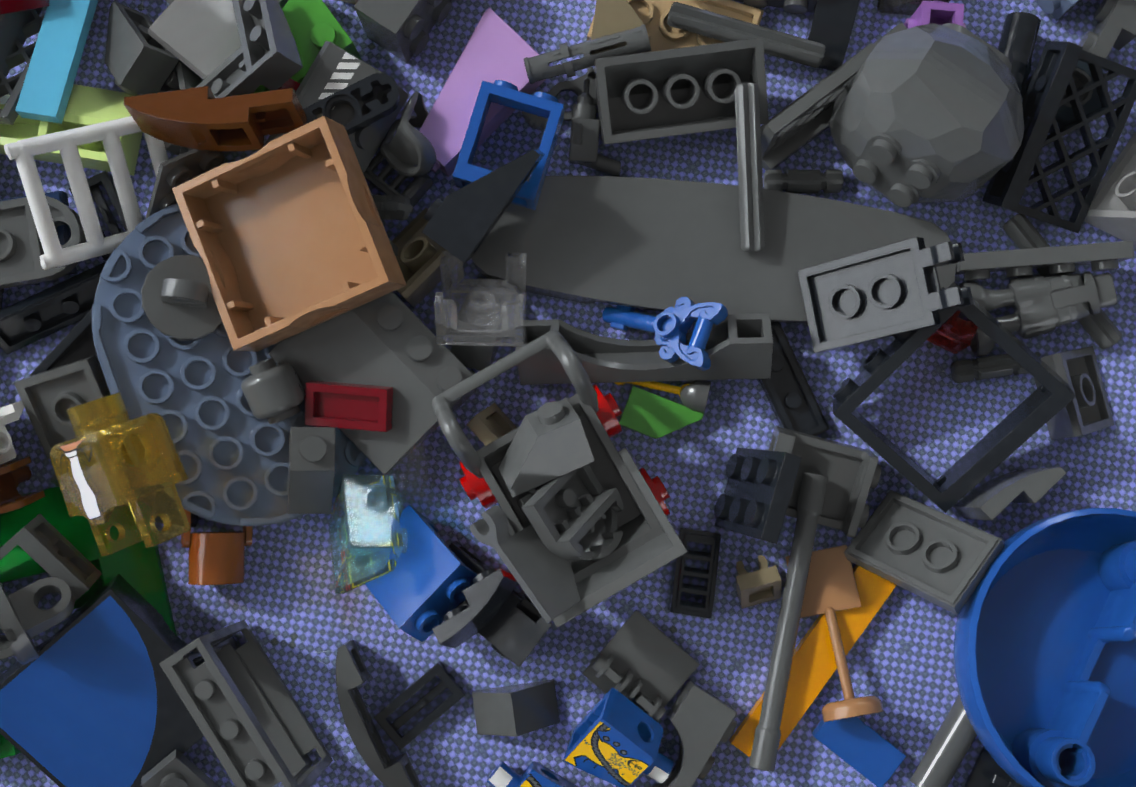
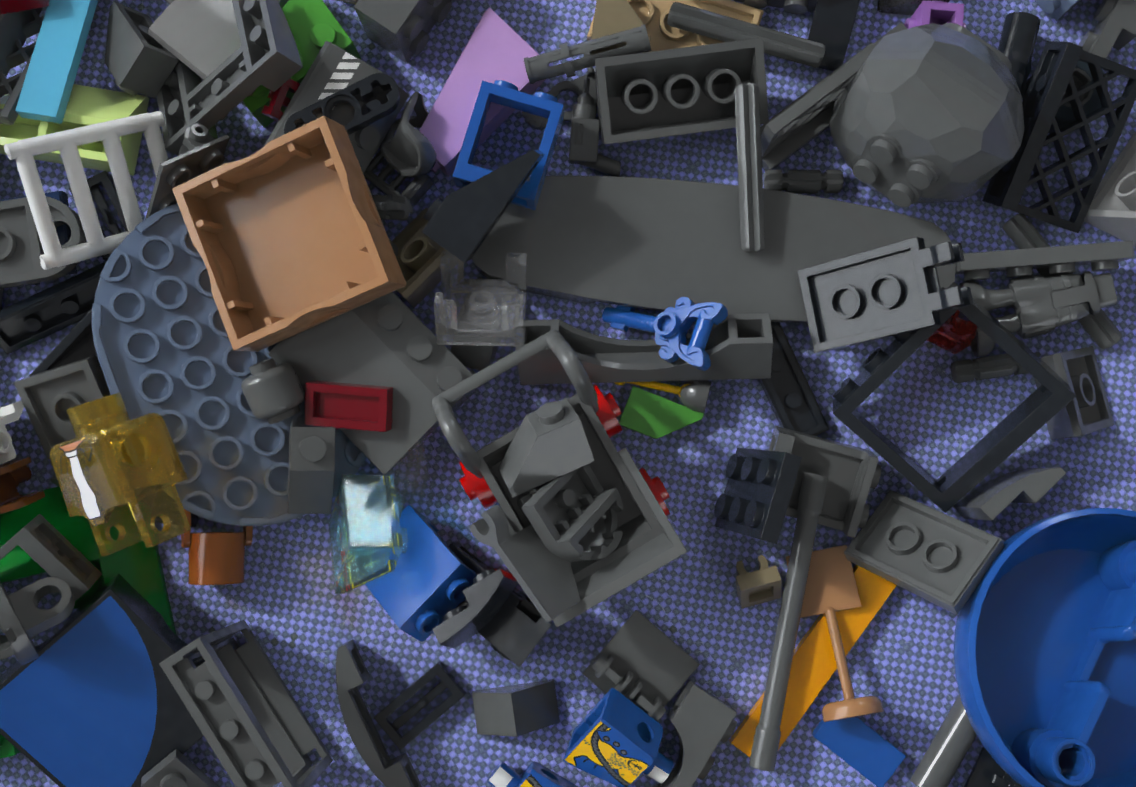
reddish brown slope [124,86,307,151] -> none
dark grey tile [141,255,223,341] -> none
dark tan tile [466,403,517,446] -> none
black slope [668,528,721,618] -> none

